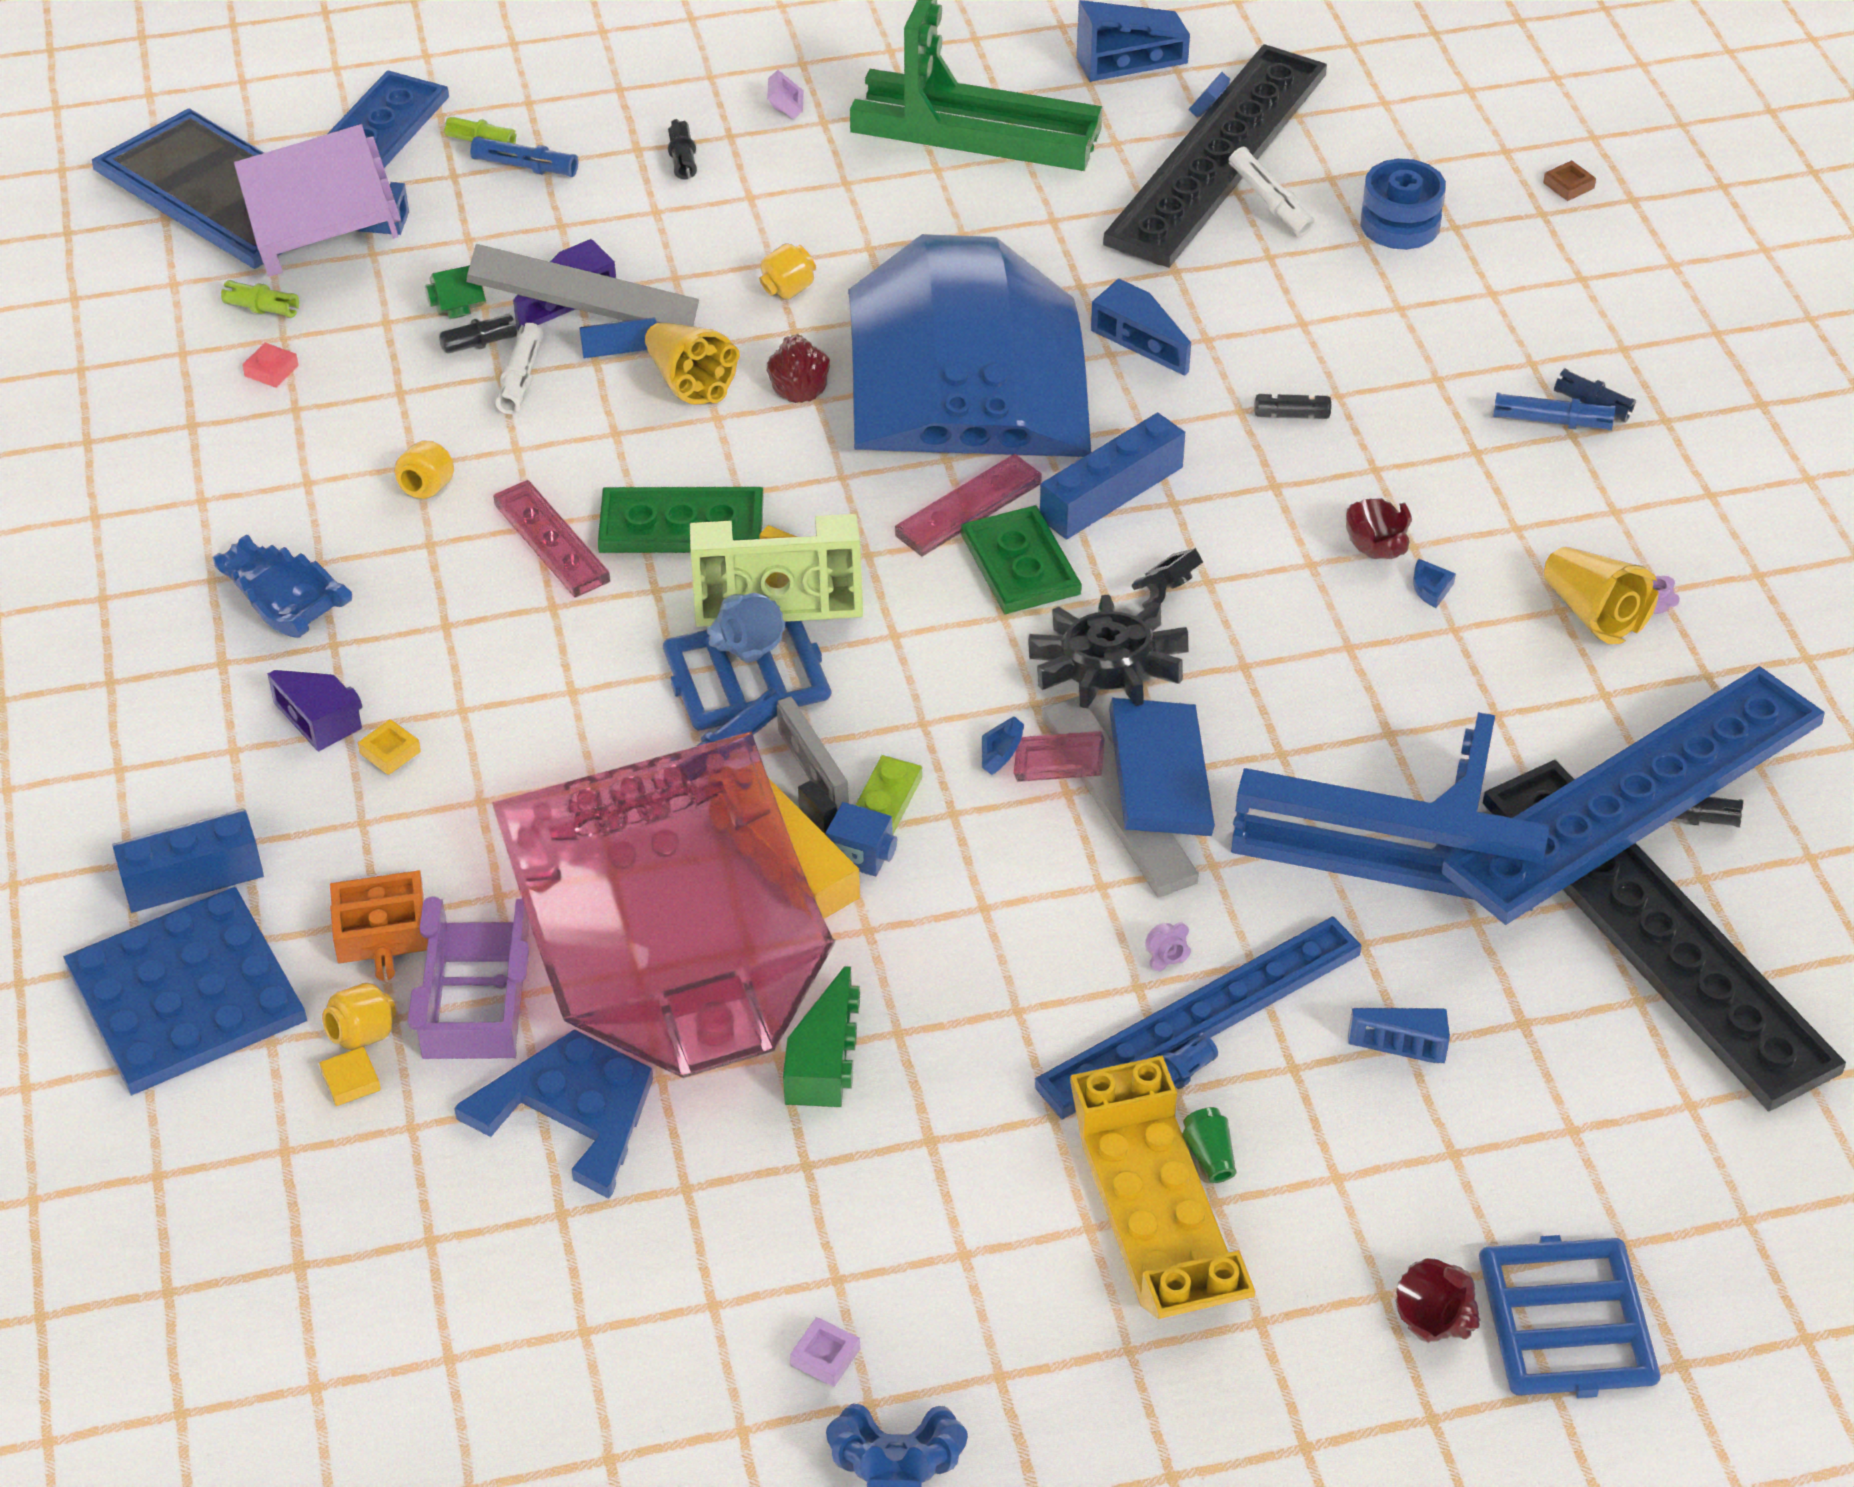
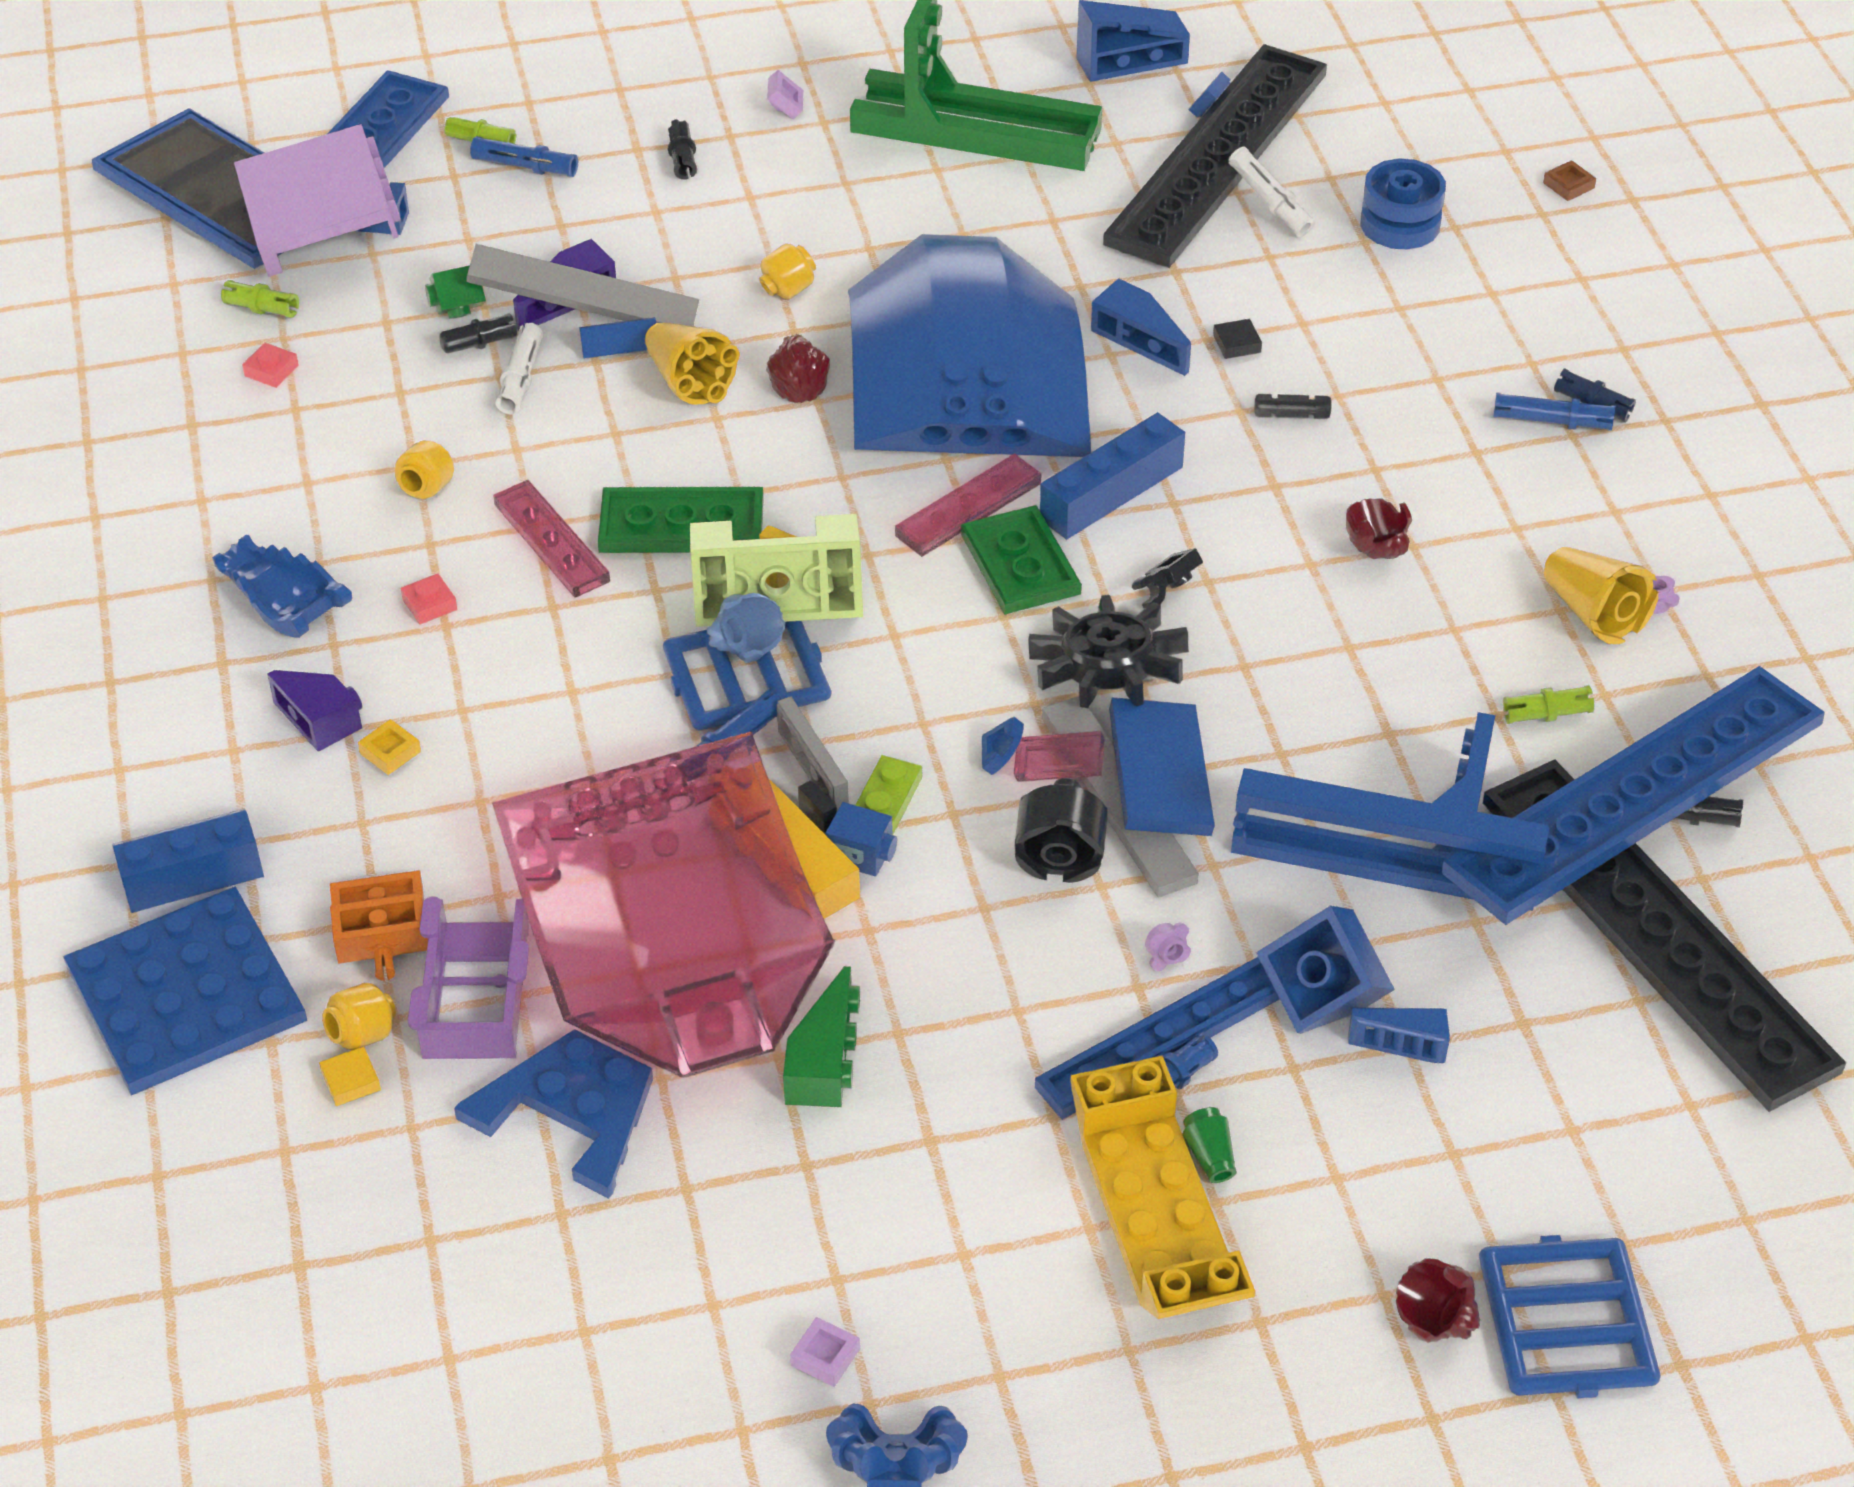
blue tile [1413,559,1456,608] -> none
none -> coral plate [401,573,457,624]
none -> black brick [1014,778,1108,883]
none -> black tile [1213,318,1262,359]
none -> blue slope [1256,905,1395,1034]
none -> lime pin [1503,685,1594,724]

